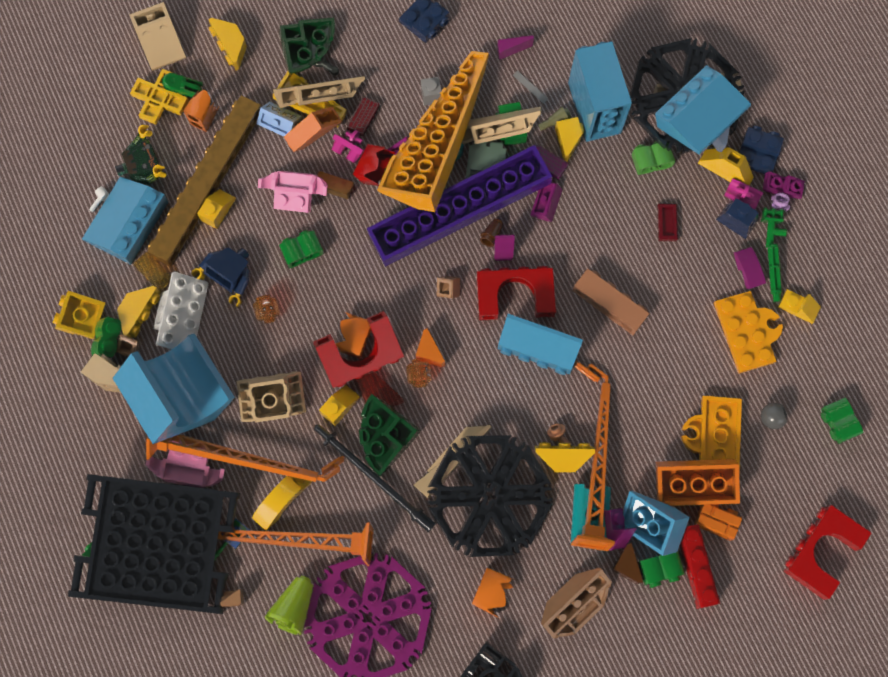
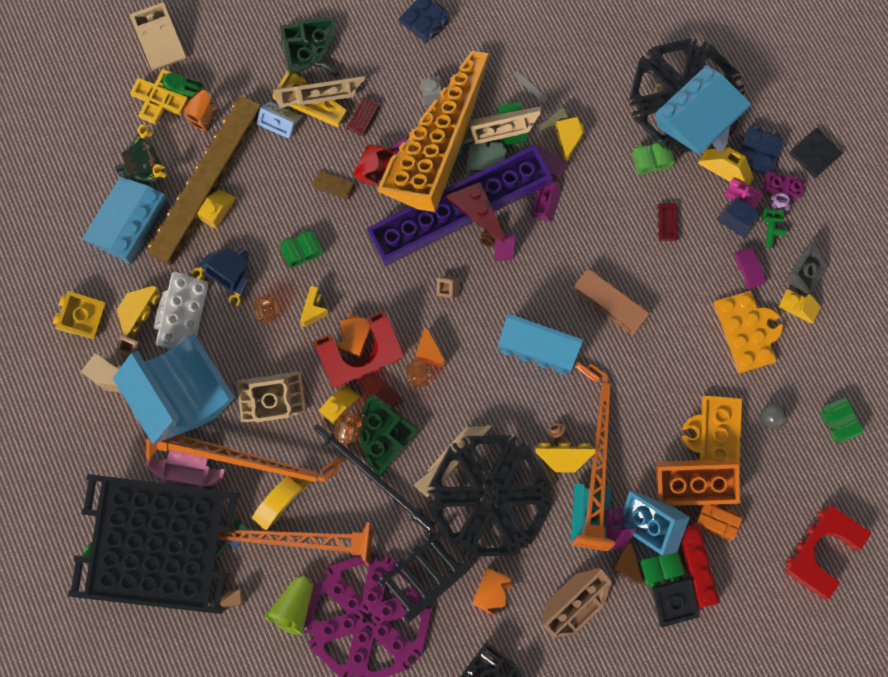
white hand [89,186,109,212] -> none
green brick [91,317,121,358] -> none
clear yellow plate [133,251,171,291] -> none
yellow slope [208,18,247,71] -> none
bright pink plate [258,171,328,213] -> none
orange slope [284,106,342,152] -> none
dark pink hips [331,130,364,163] -> none
red arch [476,266,556,320] -> none
magenta slope [497,35,534,59] -> none
dark azure brick [568,42,632,142] -> none
green piece [767,244,782,302] -> none
none -> yellow slope [300,286,329,327]
none -> clear orange head [334,414,362,445]
none -> black fence [377,532,471,624]
none -> dark red wing [446,183,506,243]
none -> black plate [651,577,700,628]
none -> dark grey slope [784,243,829,295]
none -> black plate [789,128,843,179]

